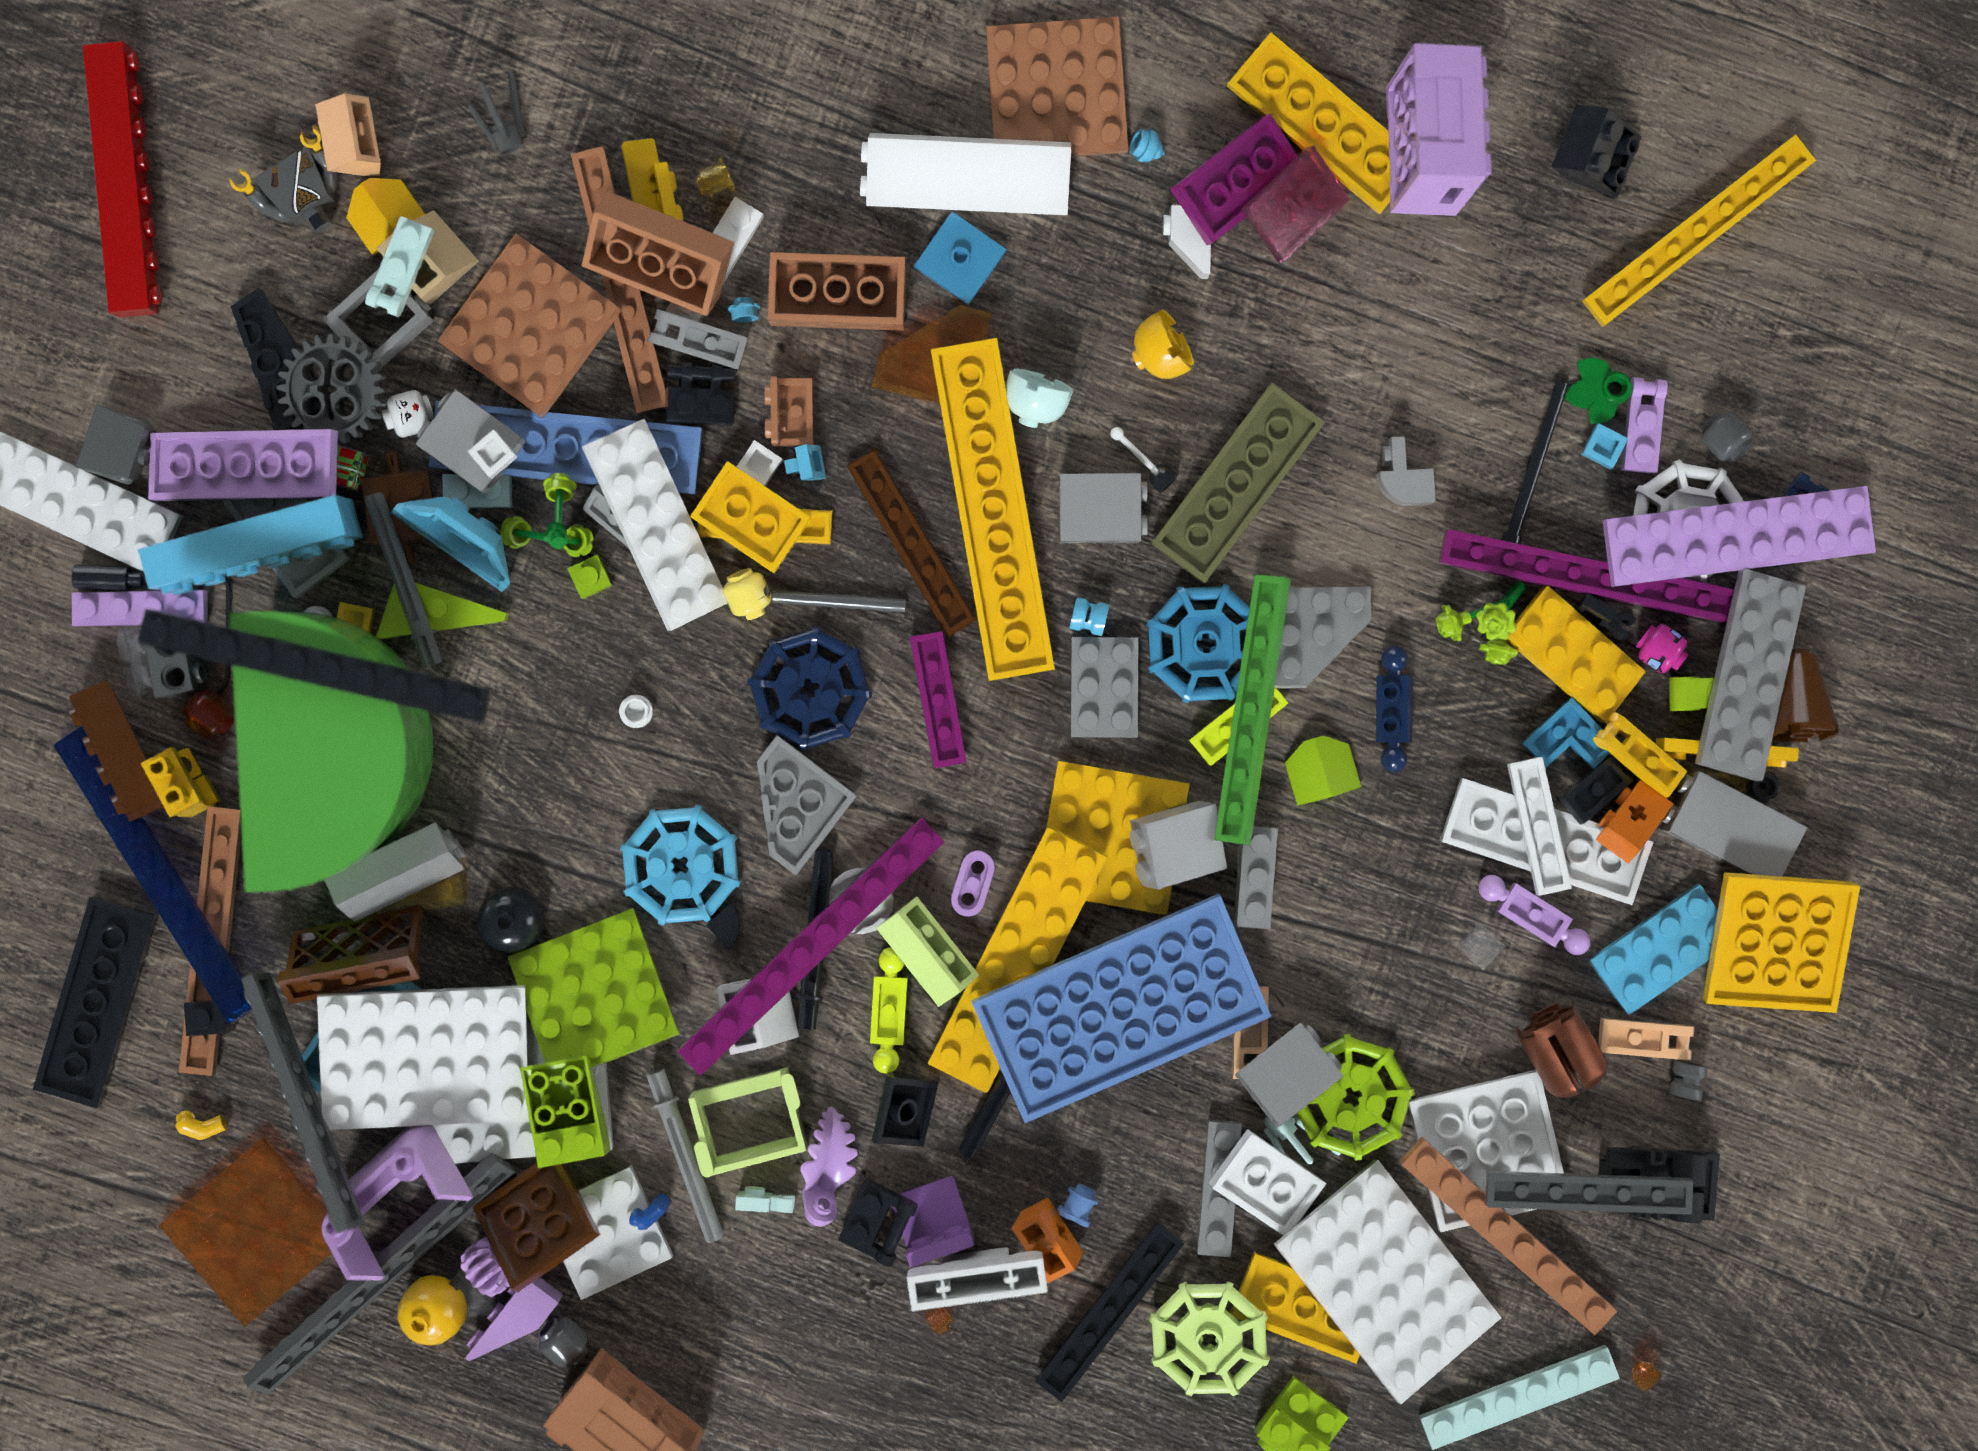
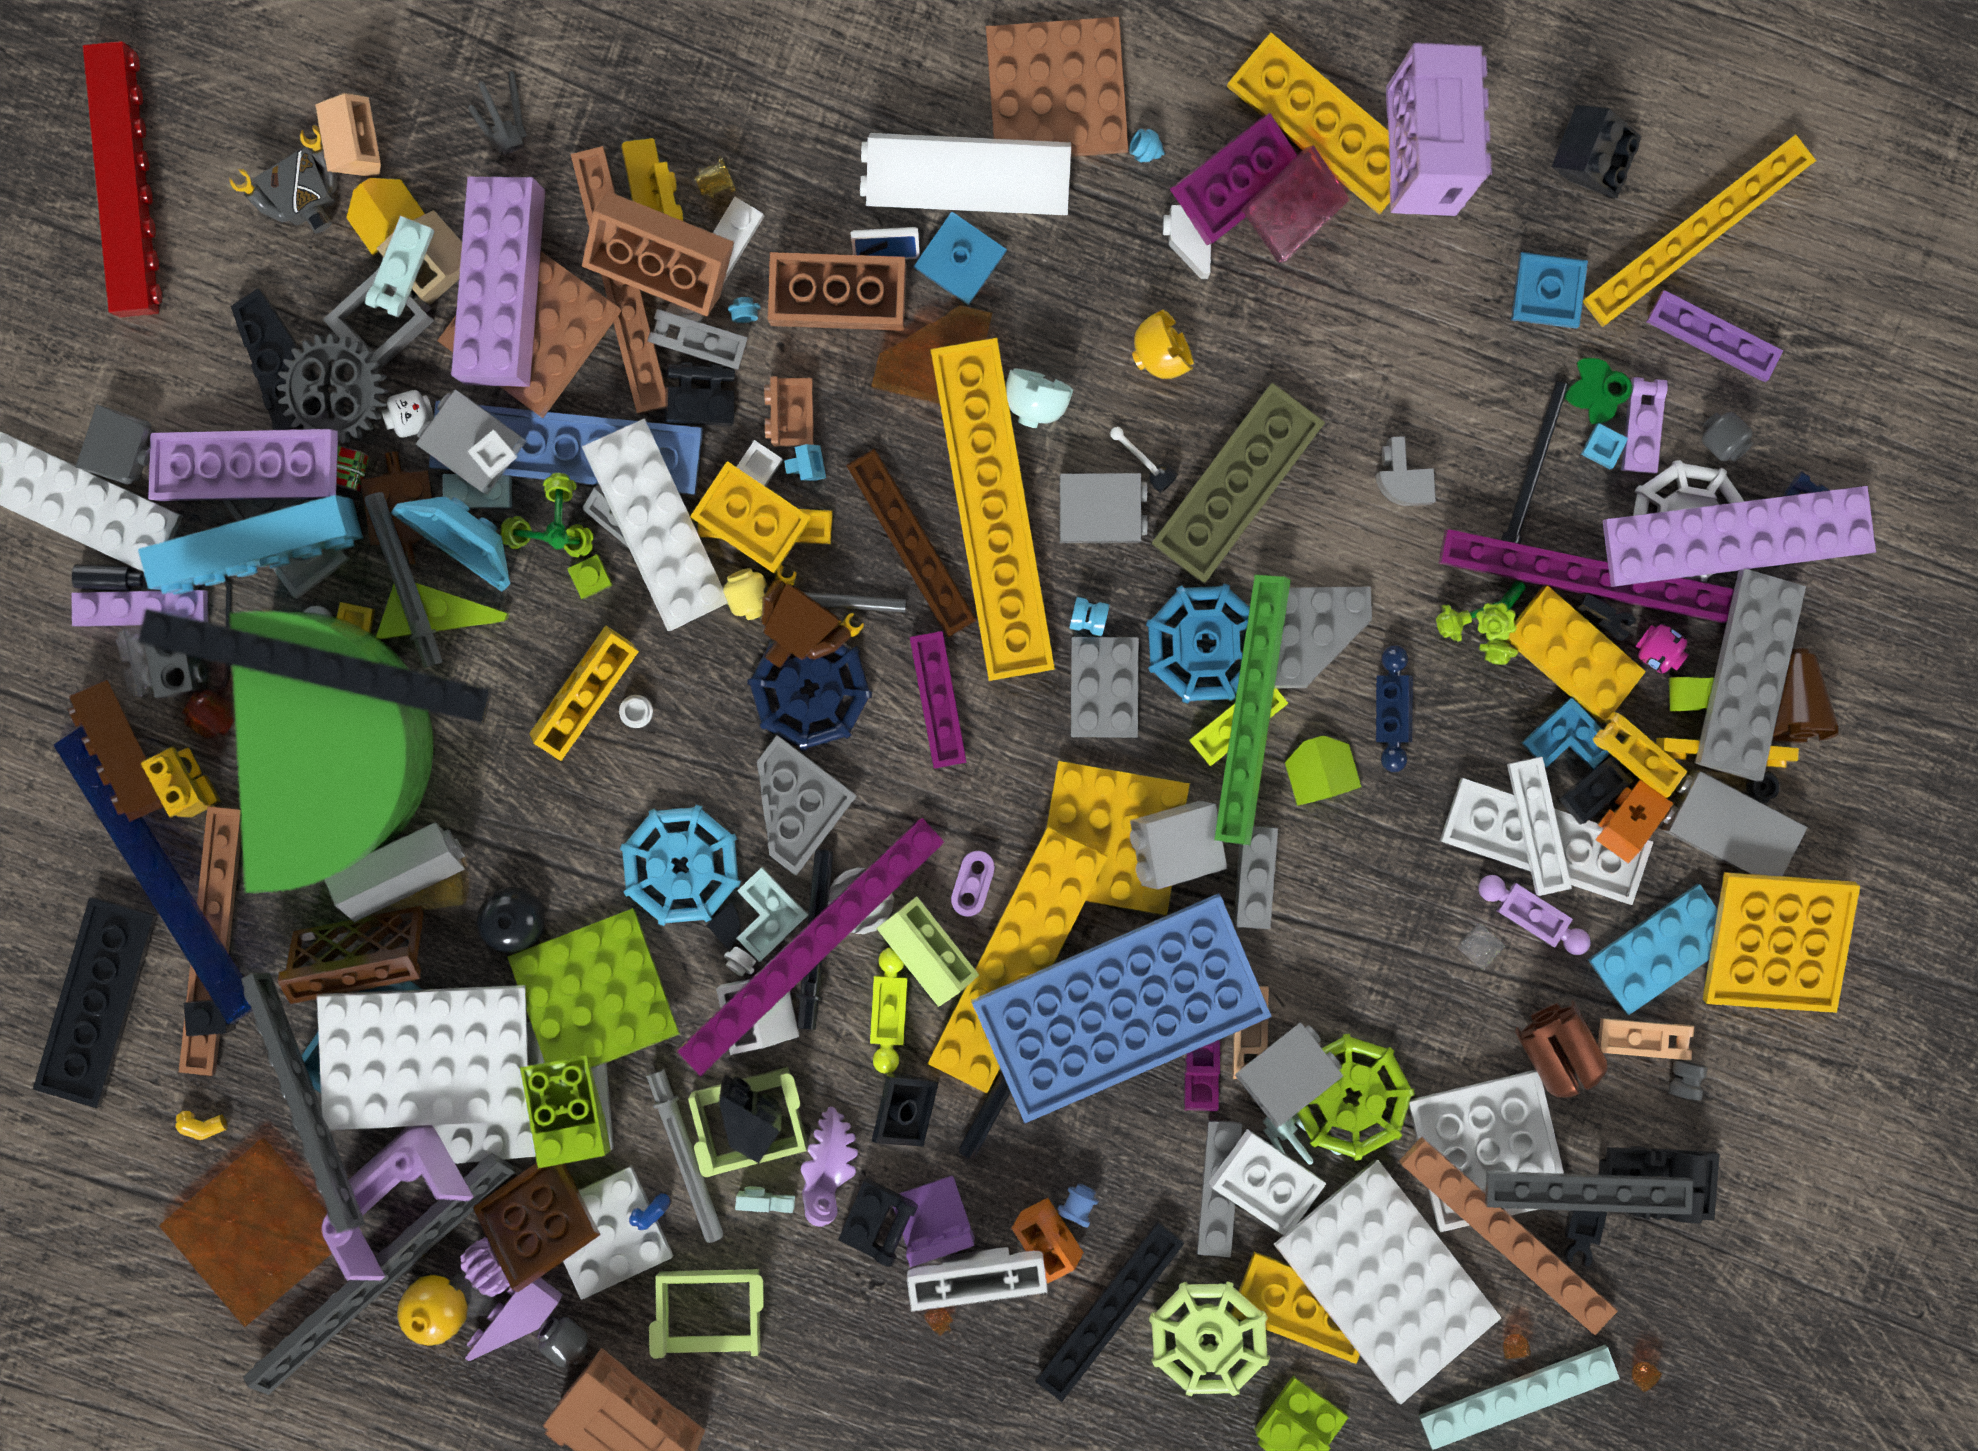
none -> lavender brick [451,177,545,387]
none -> yellow brick [529,625,639,761]
none -> yellowish green piece [649,1269,764,1359]
none -> black slope [719,1074,782,1164]
none -> white plate [724,946,756,976]
none -> light aqua plate [737,867,808,962]
none -> reddish brown torso [761,565,864,668]
none -> slope [851,227,920,259]
none -> magenta slope [1184,1040,1220,1111]
none -> clear orange hinge [1503,1334,1531,1359]
none -> dark azure plate [1511,252,1588,329]
none -> black plate [1564,1210,1607,1267]
none -> medium lavender plate [1646,290,1783,382]

